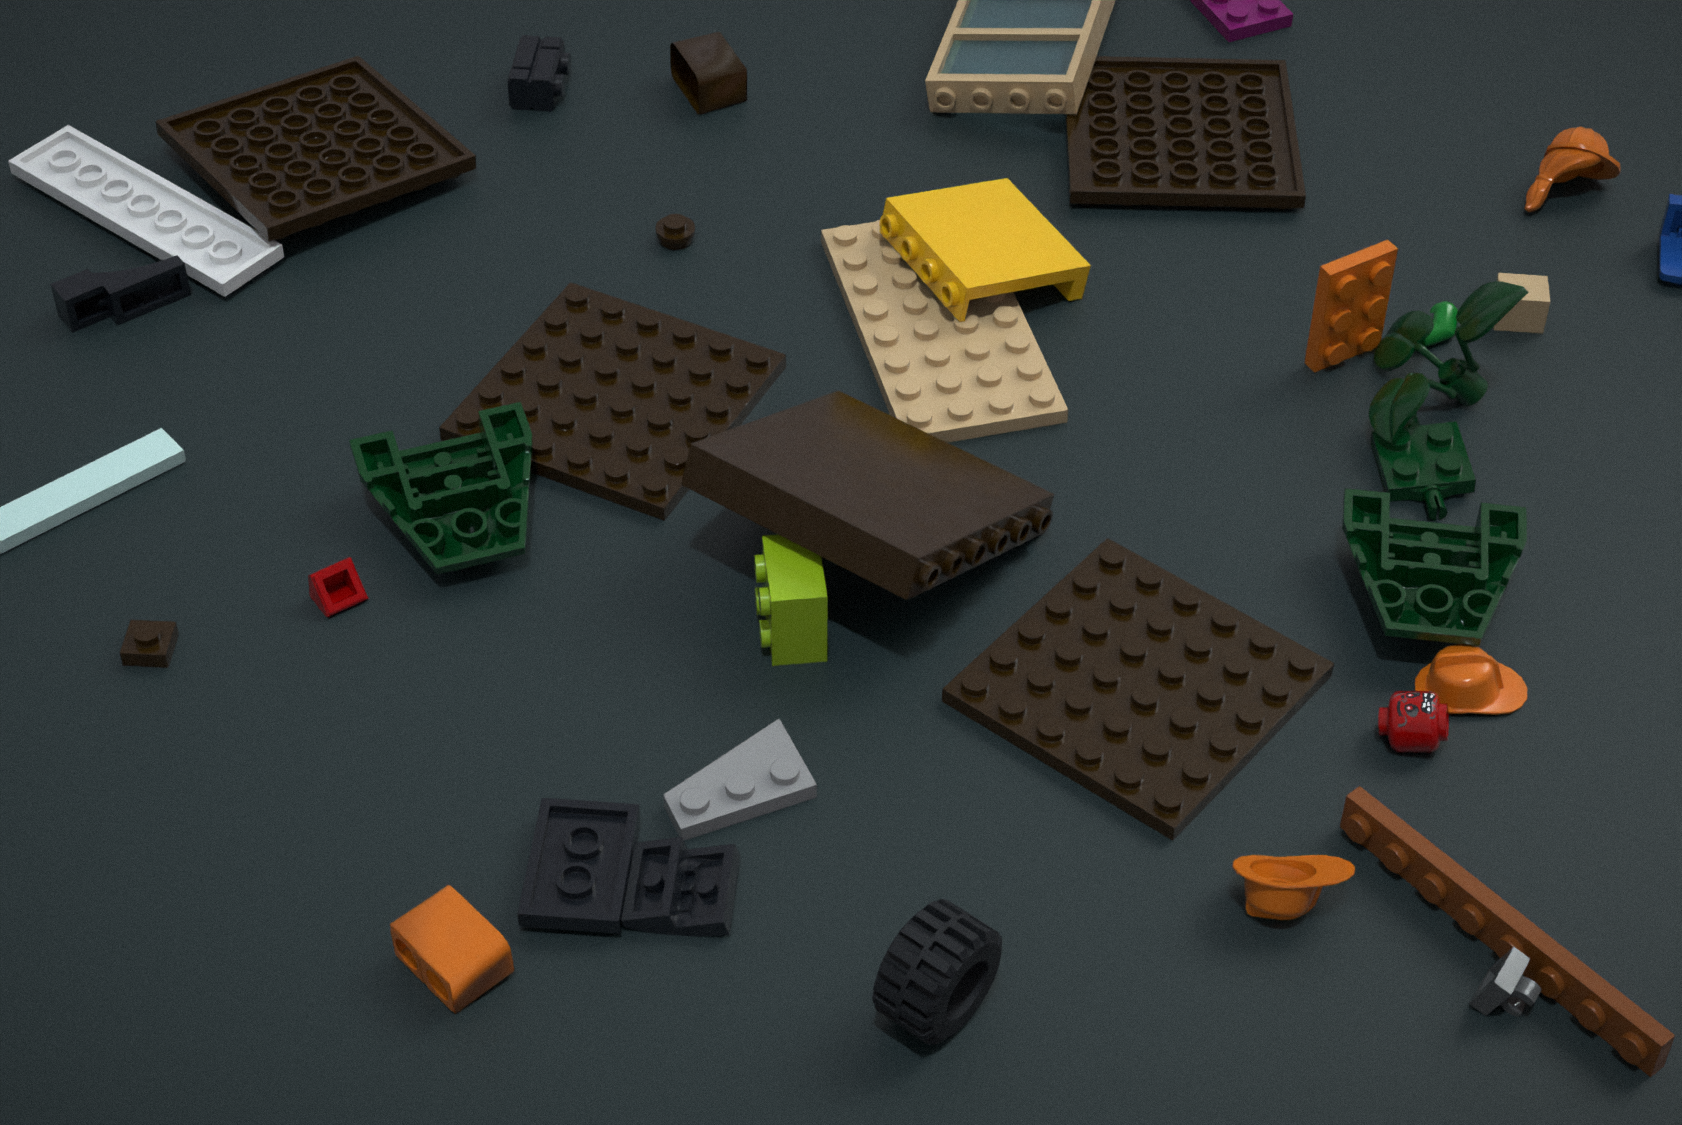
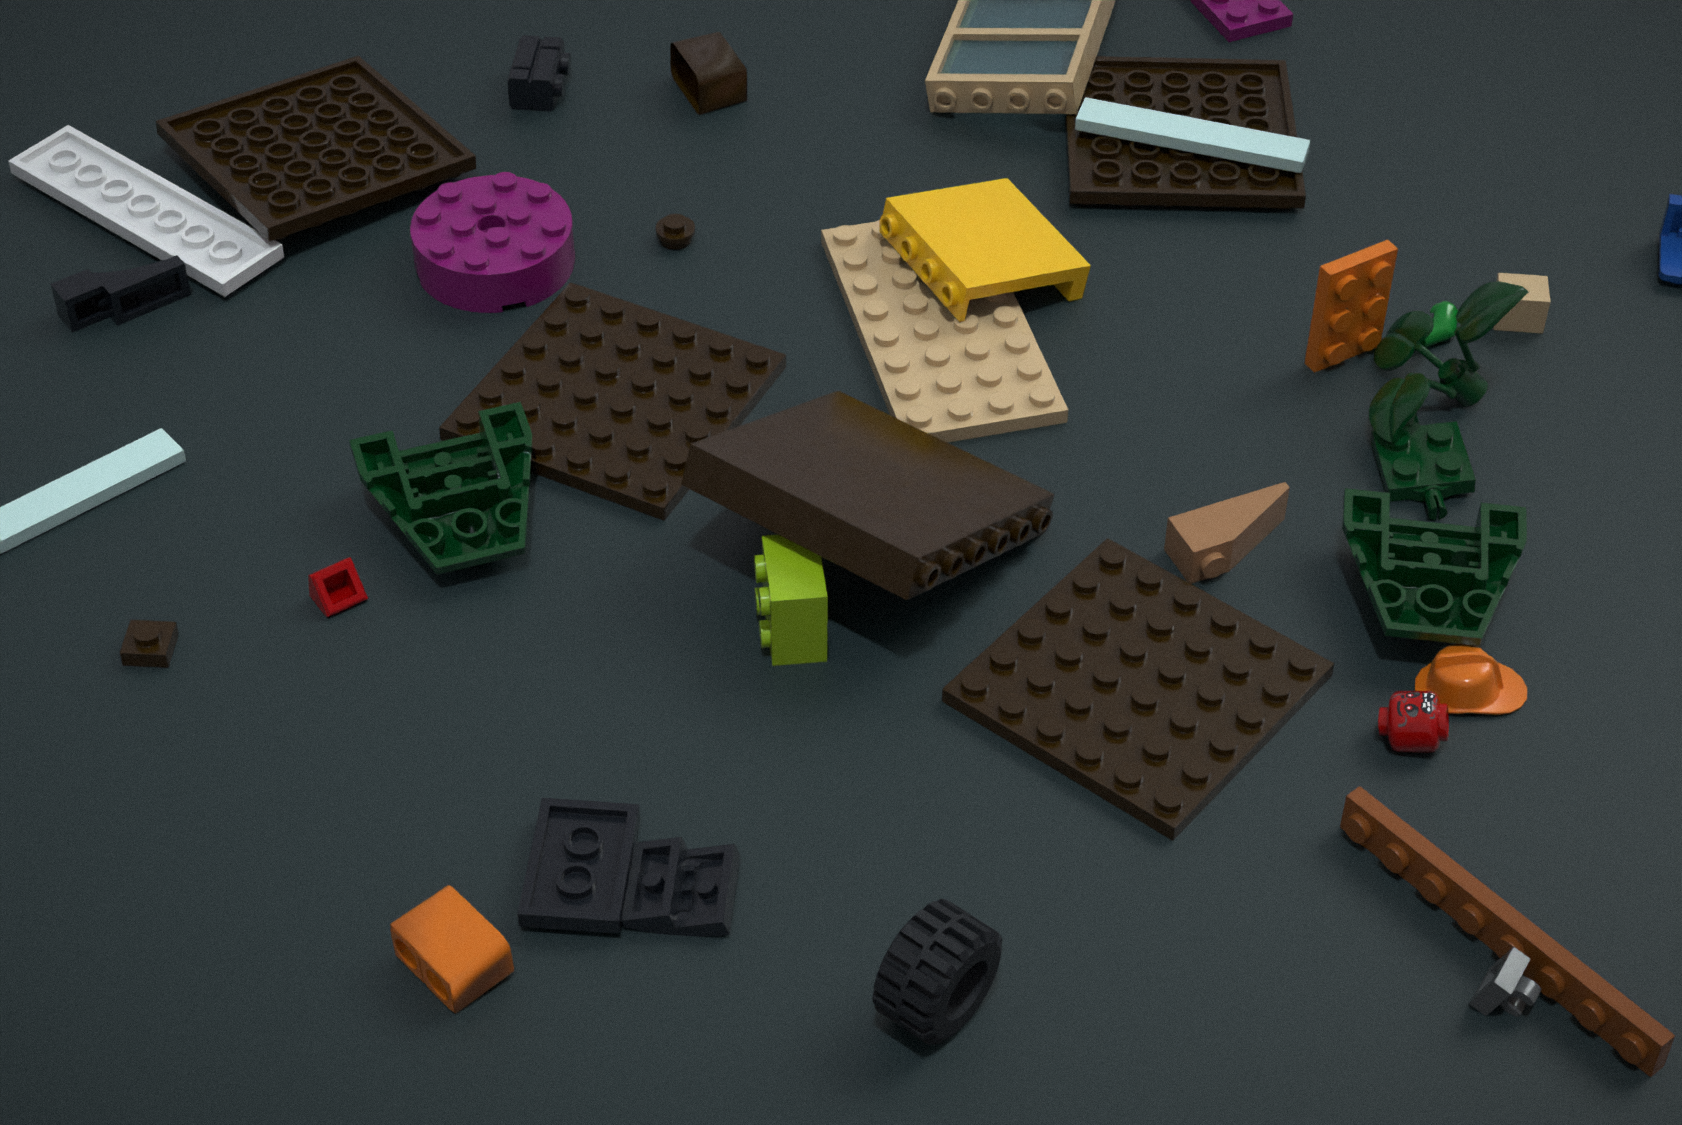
light grey wing [663,719,817,841] -> none
orange piece [1232,855,1355,920] -> none
orange piece [1524,126,1621,212] -> none
none -> magenta brick [410,172,575,313]
none -> light aqua tile [1075,97,1310,173]
none -> medium nougat slope [1164,482,1290,584]

